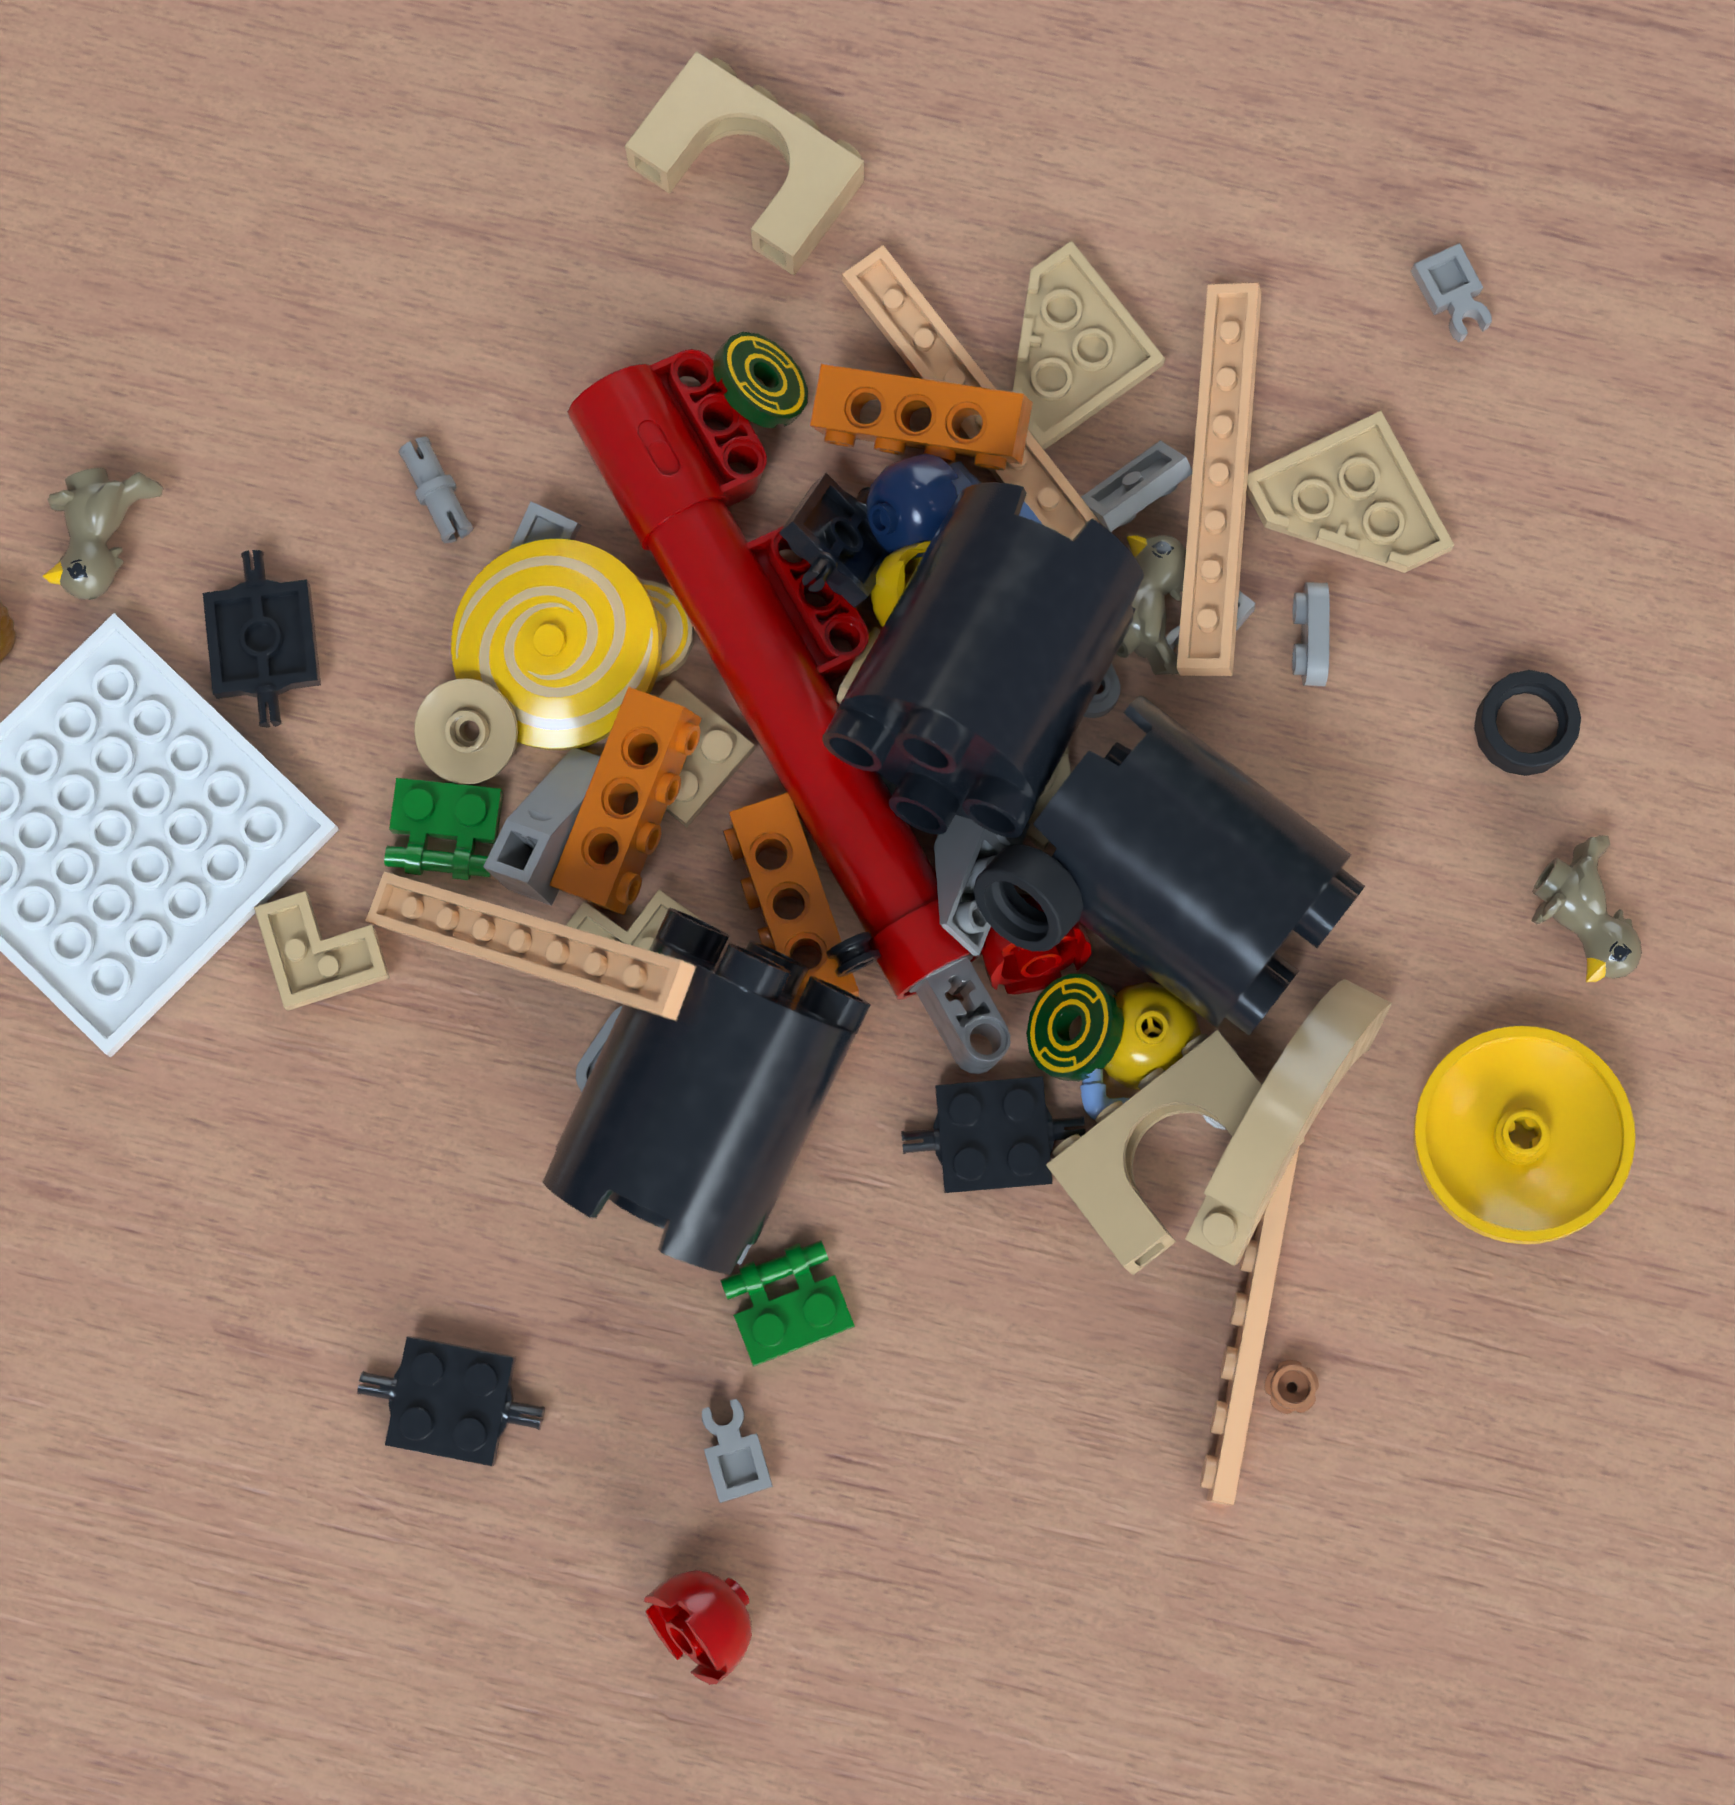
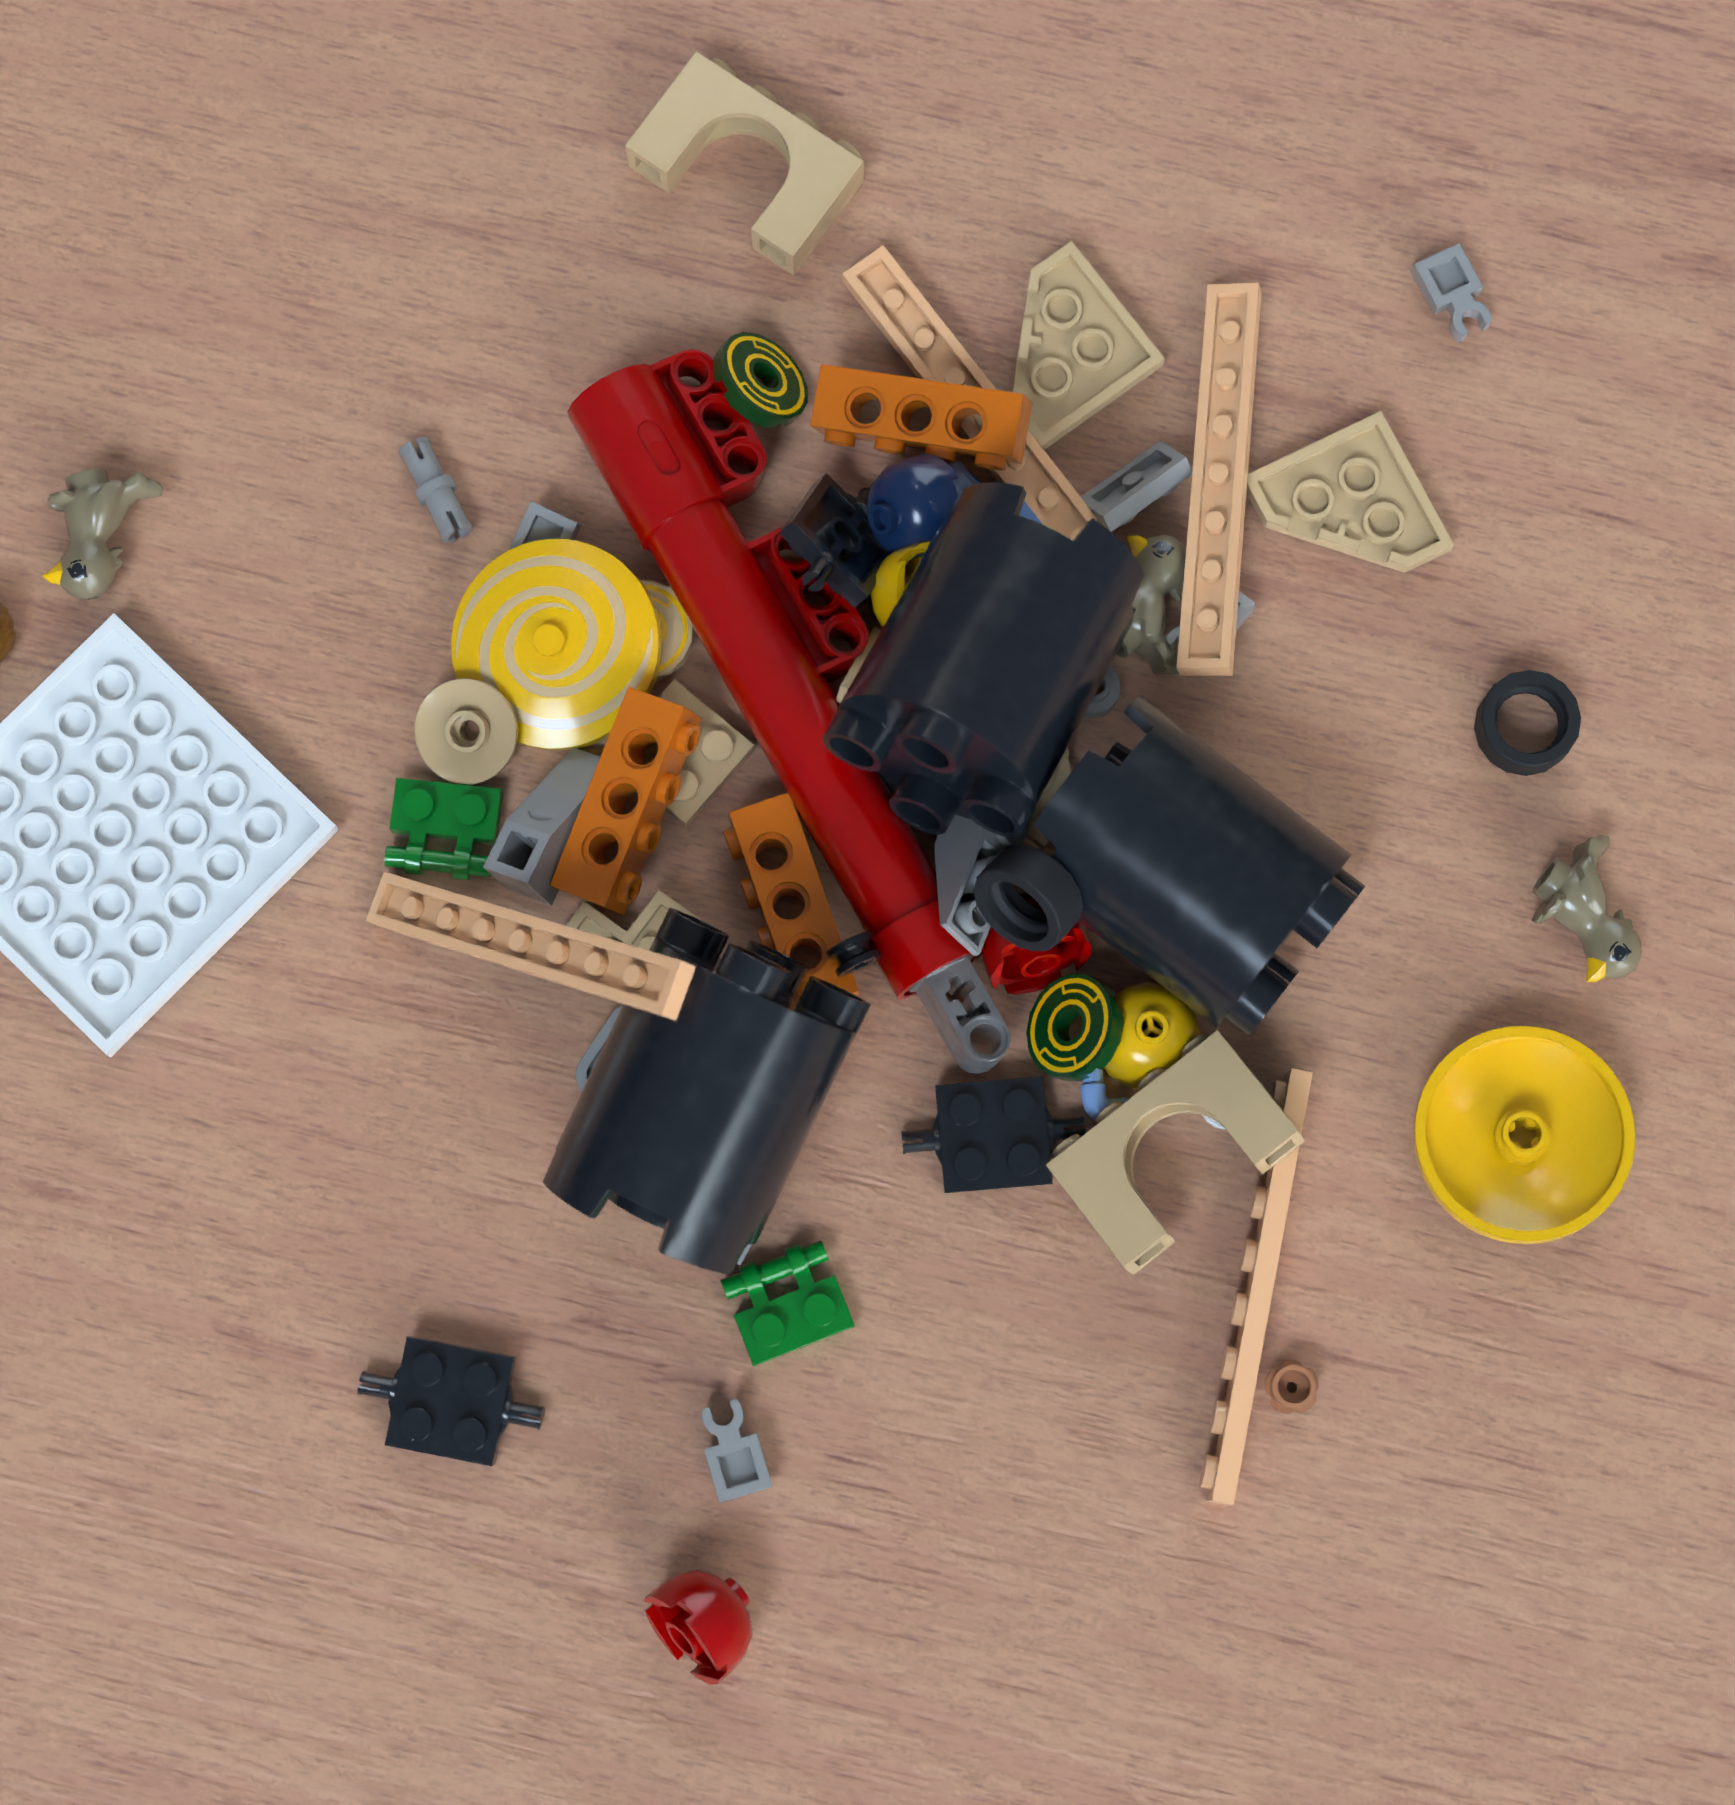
black plate [202,550,321,727] -> none
tan plate [254,891,390,1011] -> none
tan arch [1185,979,1392,1266] -> none
light grey plate [1292,582,1330,686] -> none

